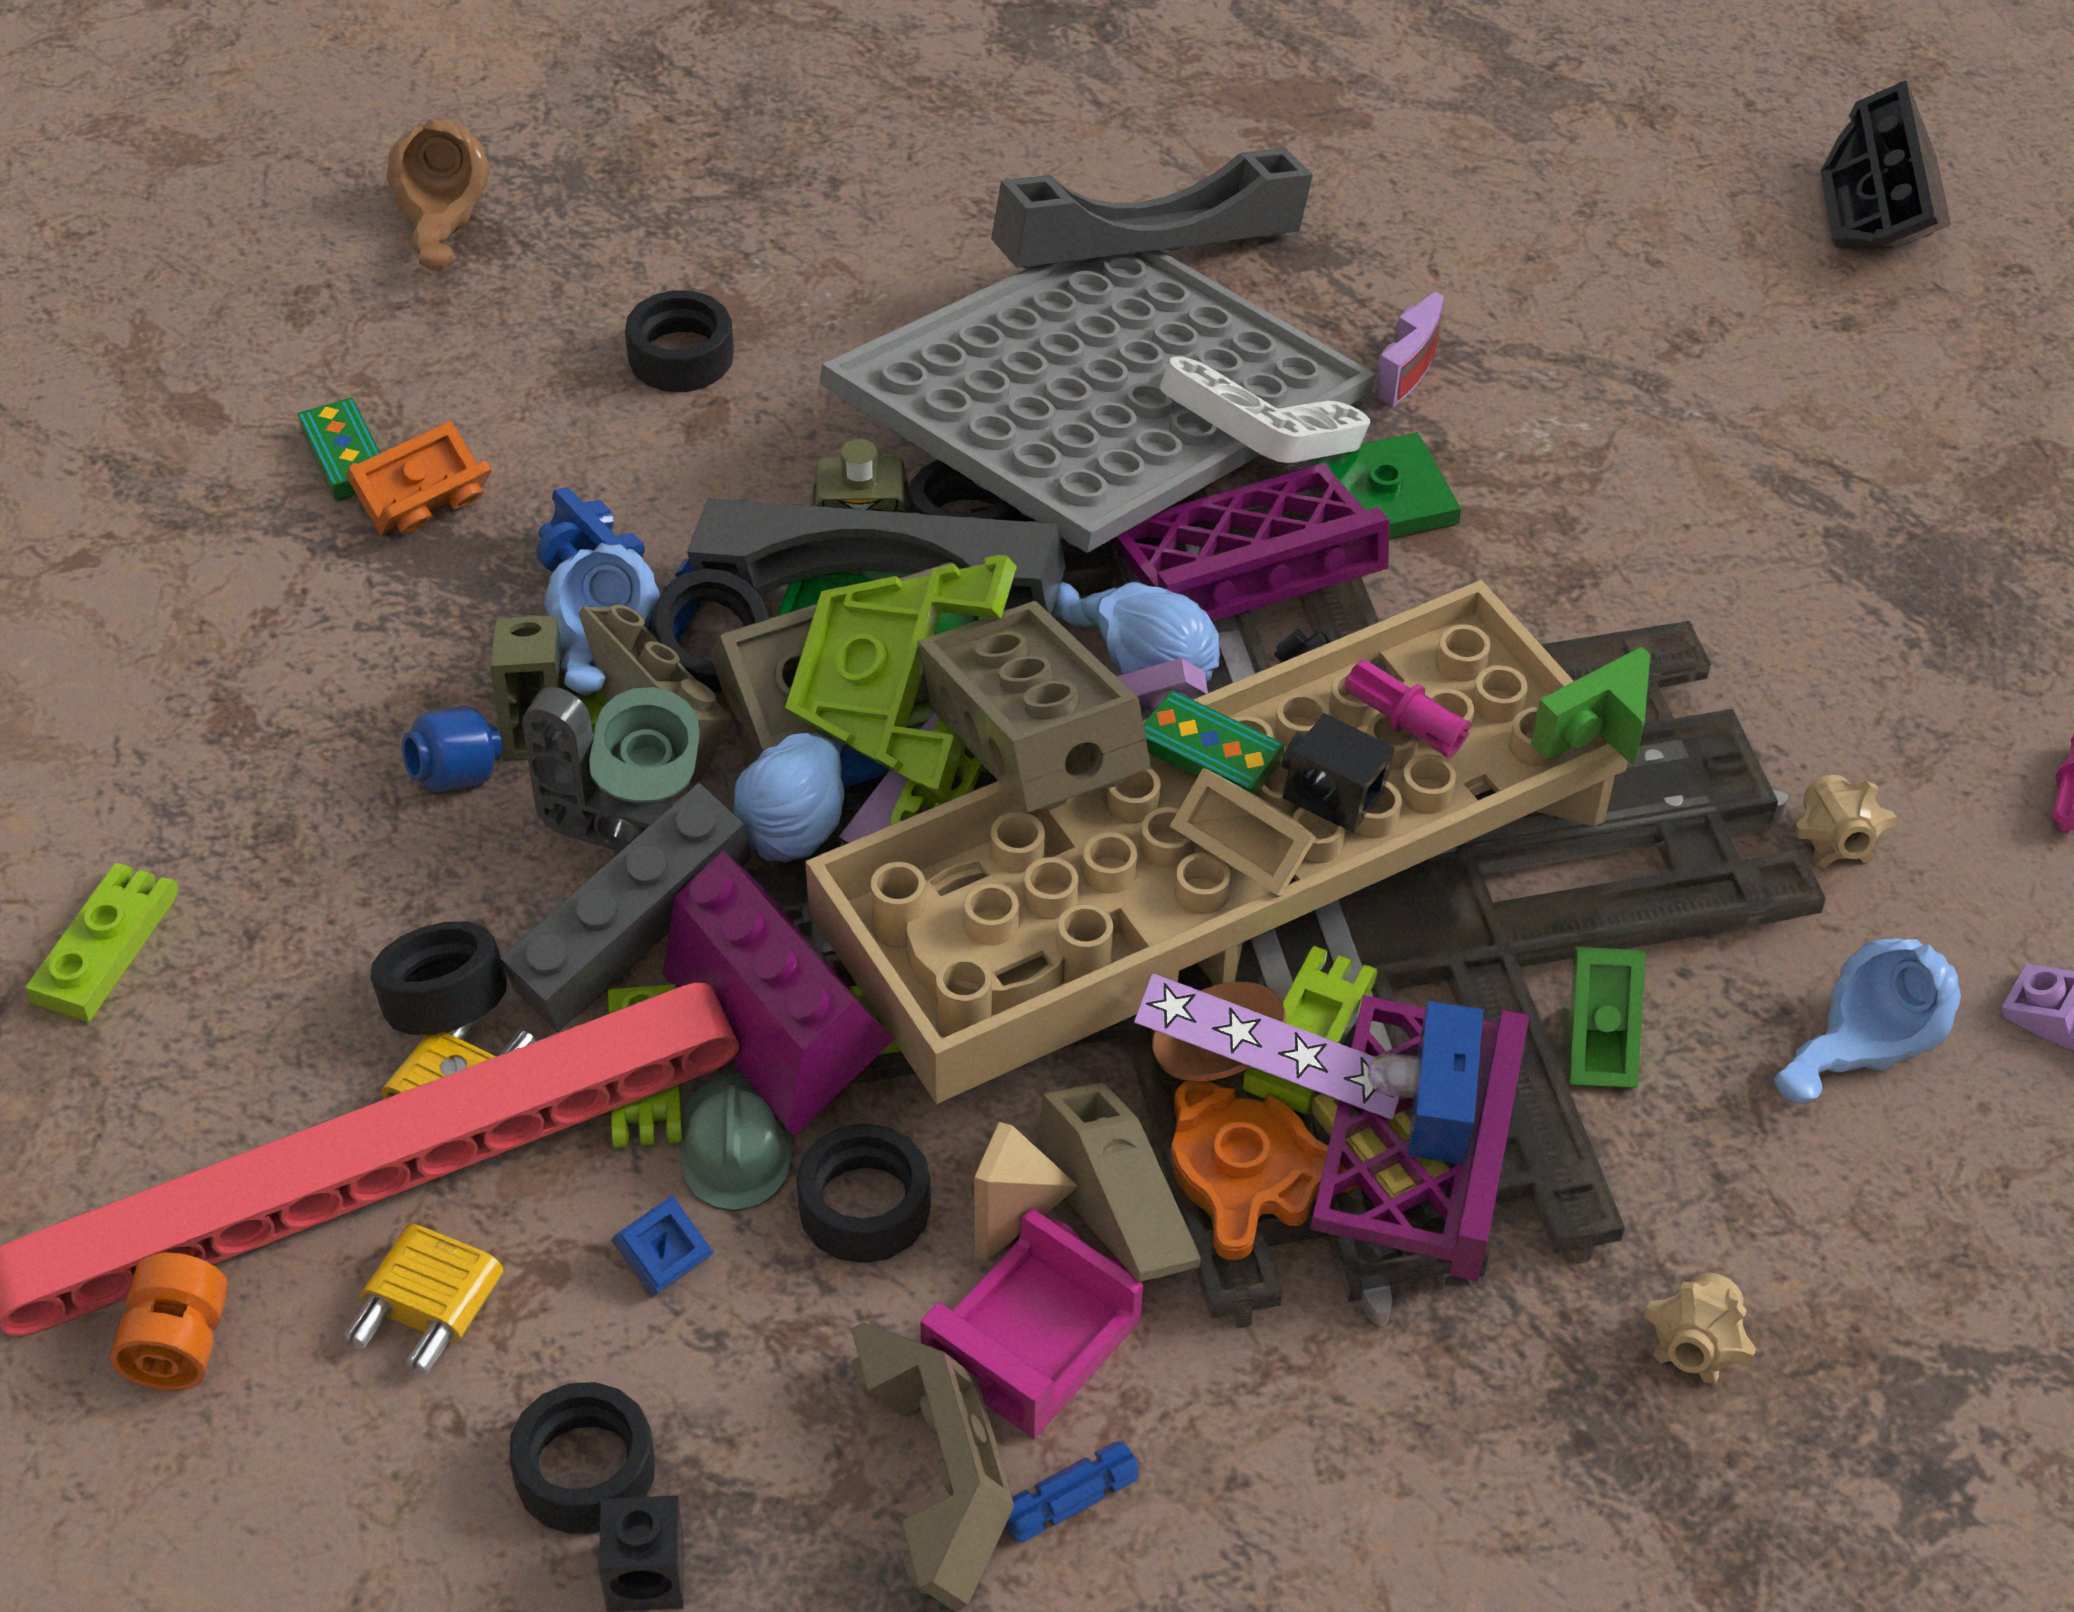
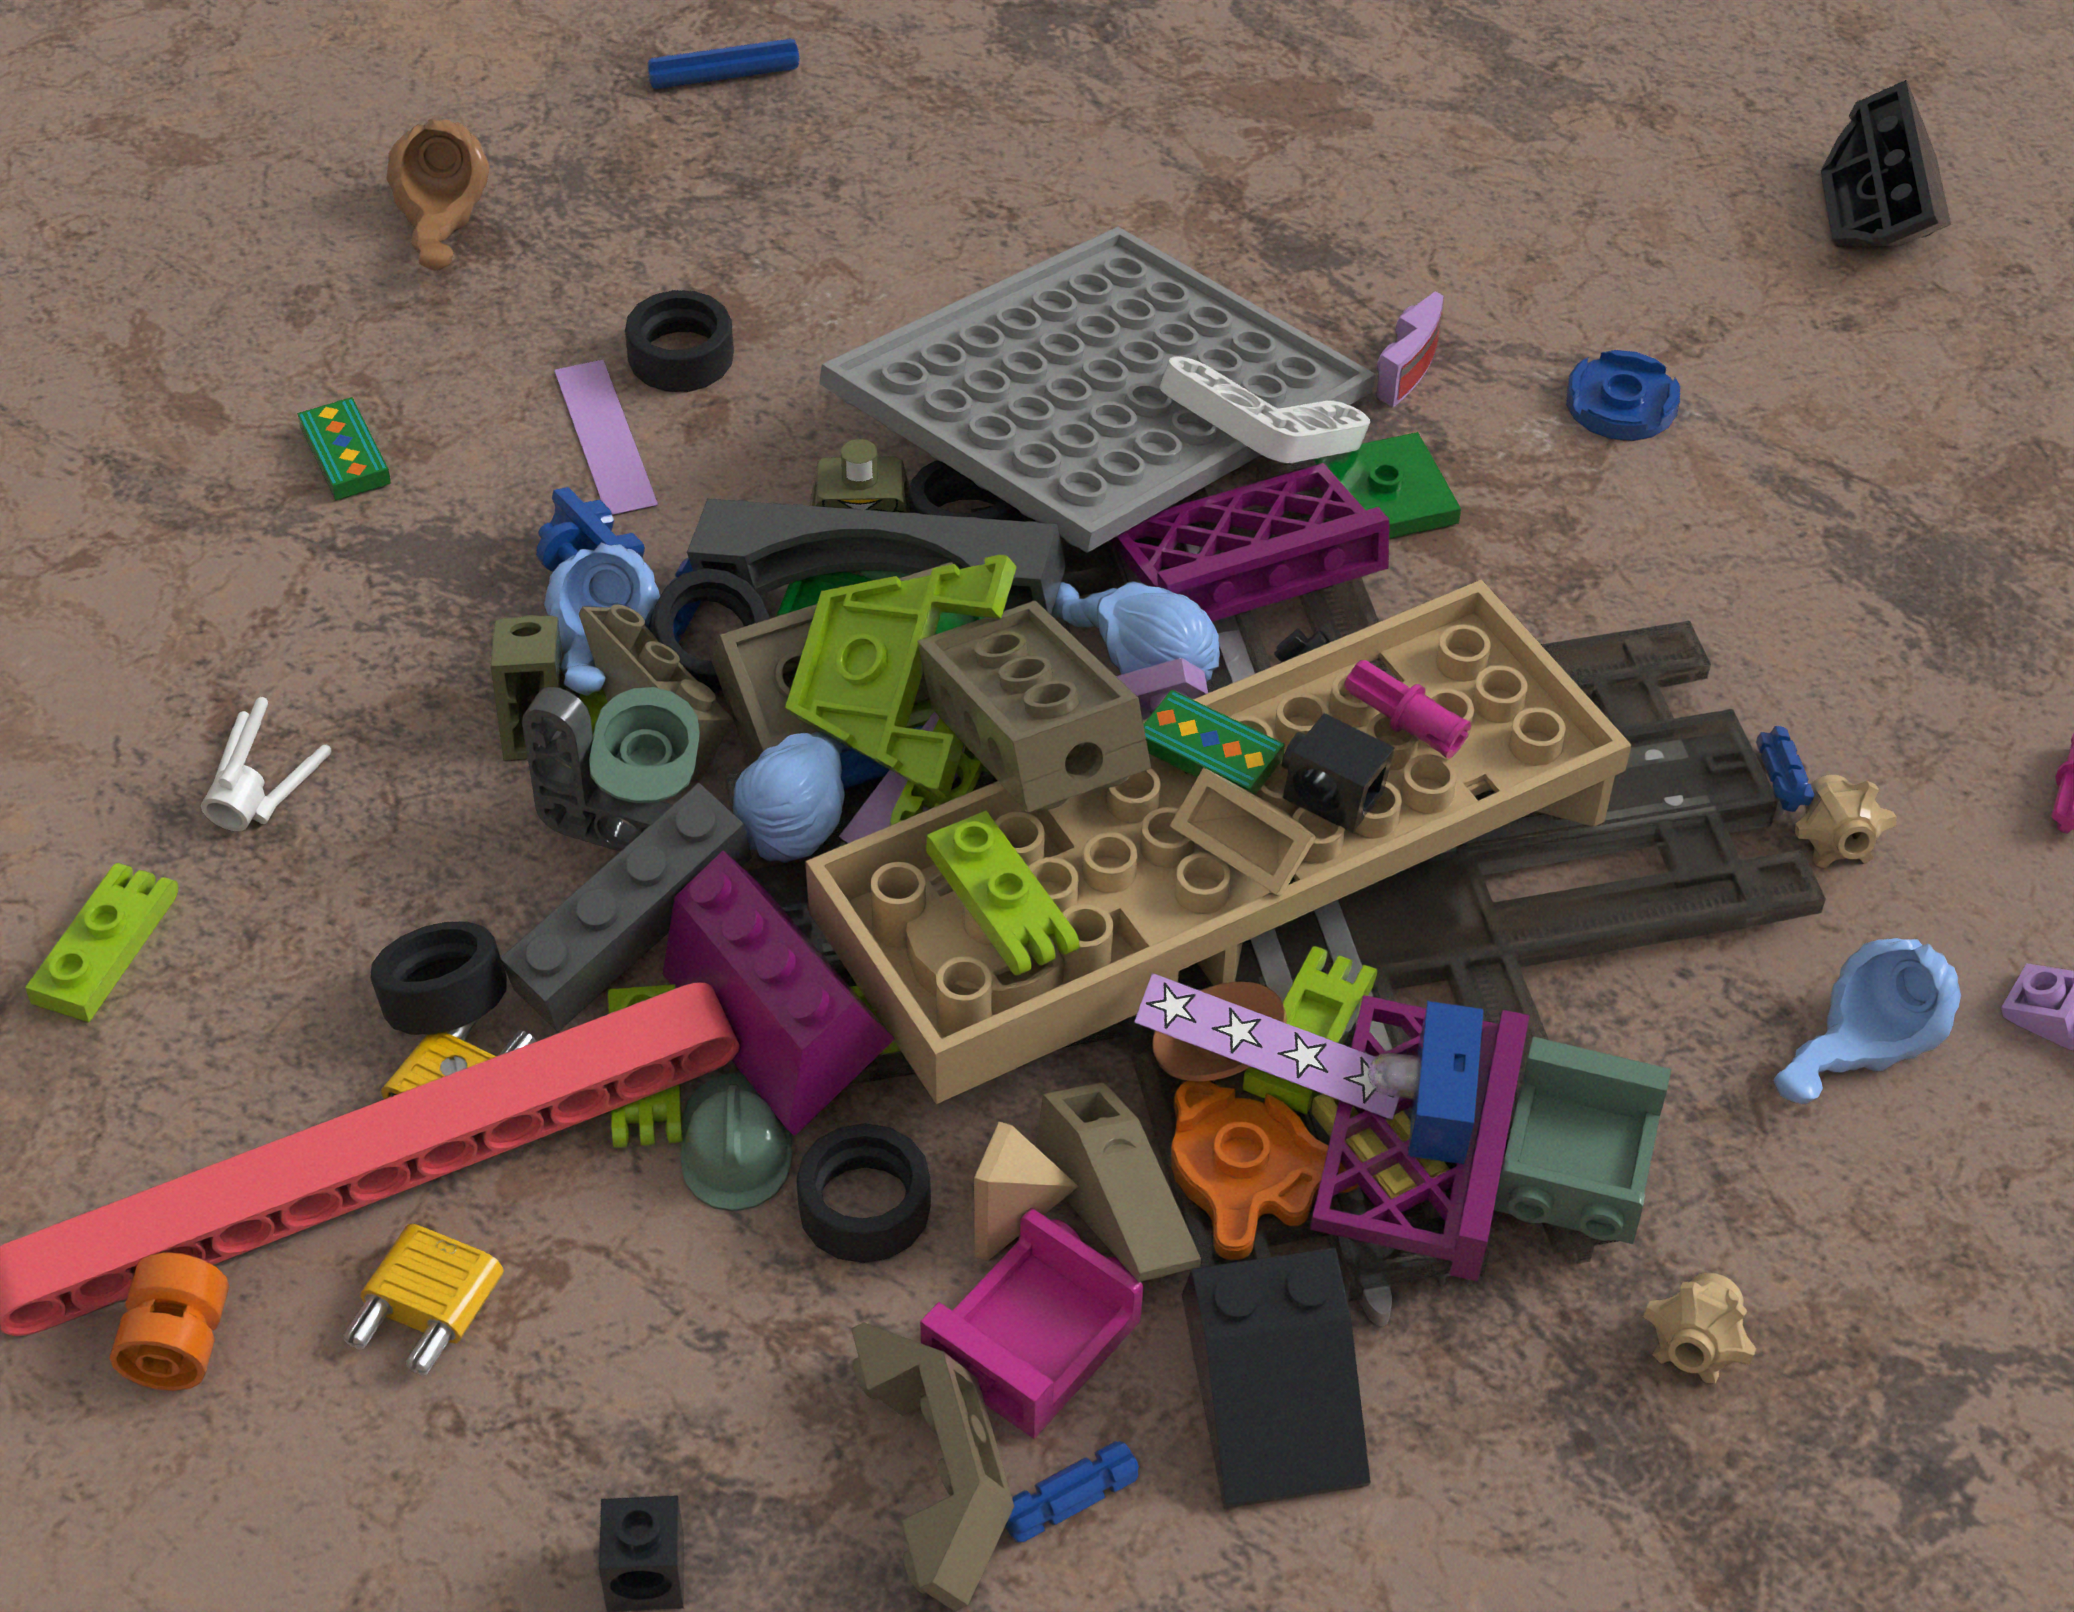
orange bracket [346,420,492,536] -> none
blue head [402,706,502,793] -> none
black tyre [509,1382,655,1534] -> none
blue tile [611,1195,714,1298] -> none
dark grey arch [991,148,1313,269] -> none
bright green slope [1531,646,1651,764] -> none
bright green slope [1563,947,1646,1088] -> none
none -> white plant [201,697,331,831]
none -> lavender sticker [554,360,658,515]
none -> blue axle [647,38,800,89]
none -> lime hinge [926,810,1080,976]
none -> black slope [1182,1248,1371,1509]
none -> sand green panel [1494,1036,1671,1244]
none -> blue tile [1566,350,1680,441]
none -> blue axle [1756,726,1814,812]

